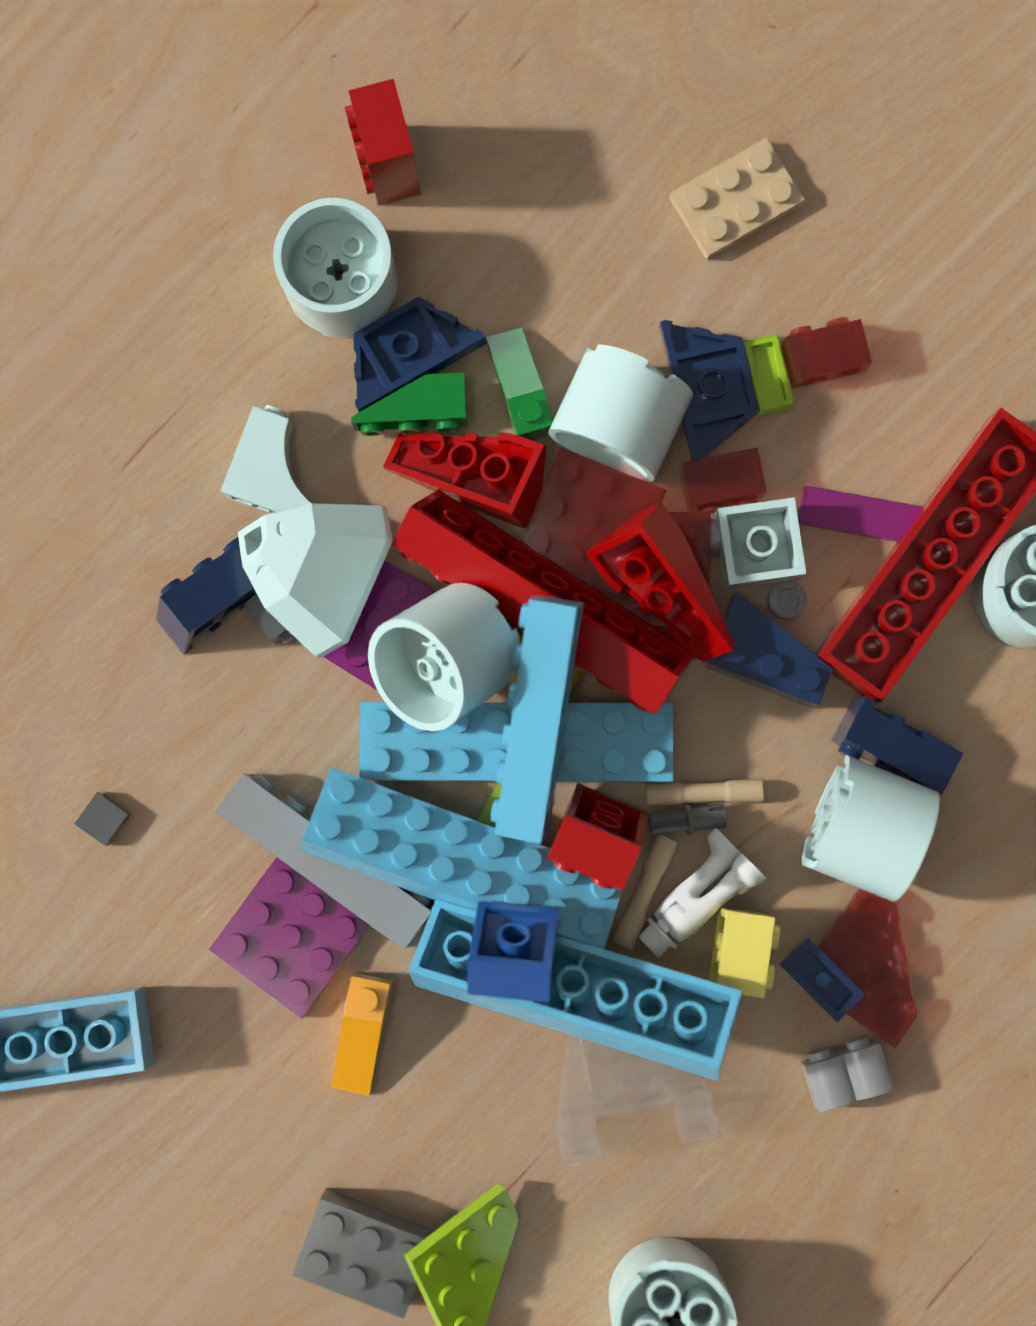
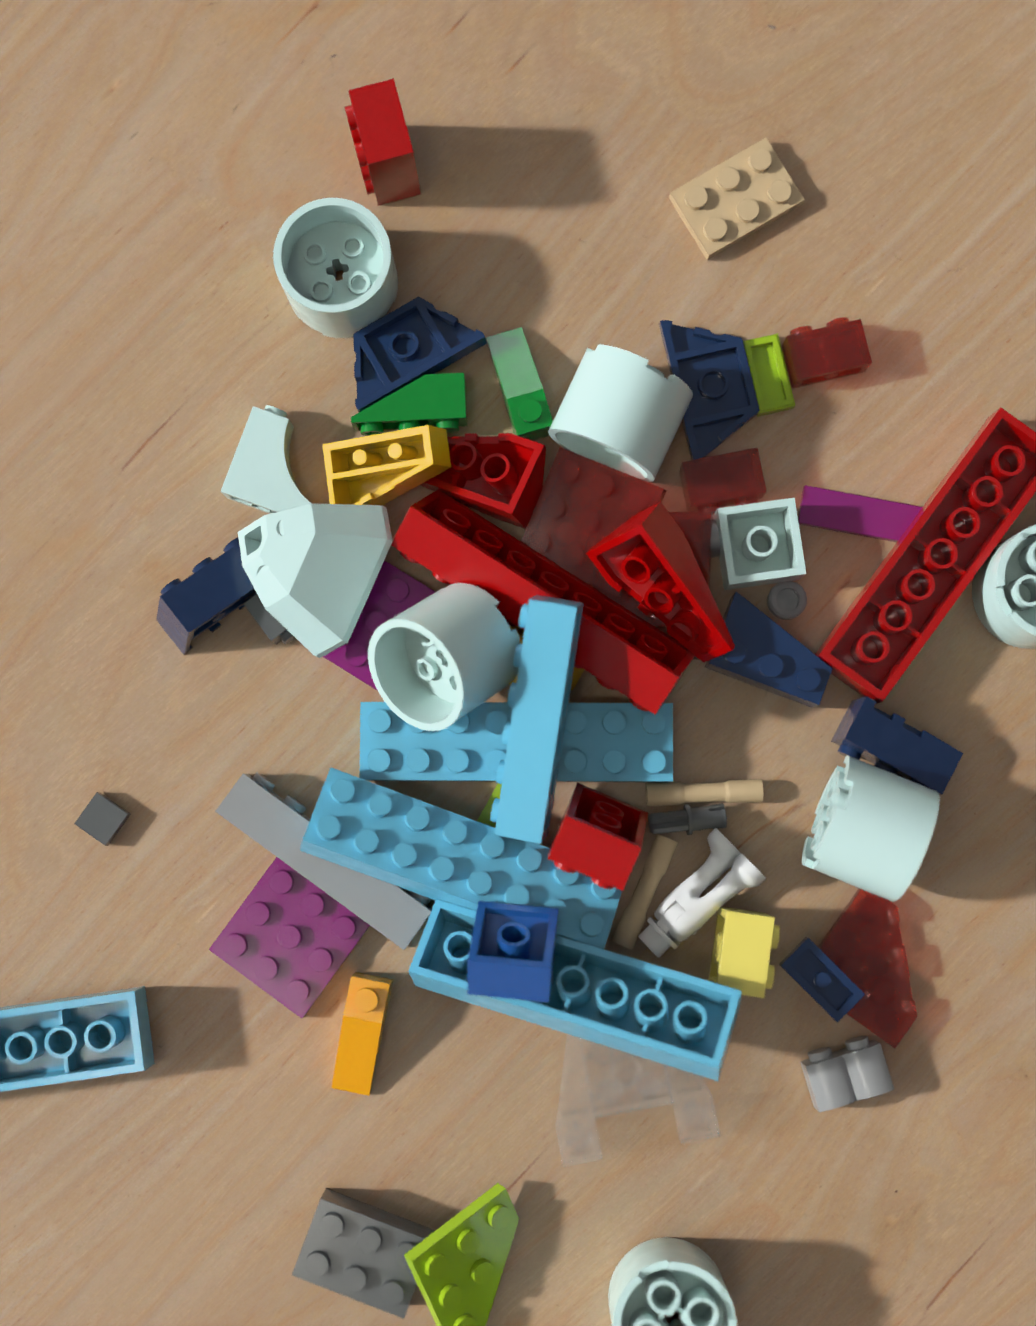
none -> yellow wedge [322,425,451,505]

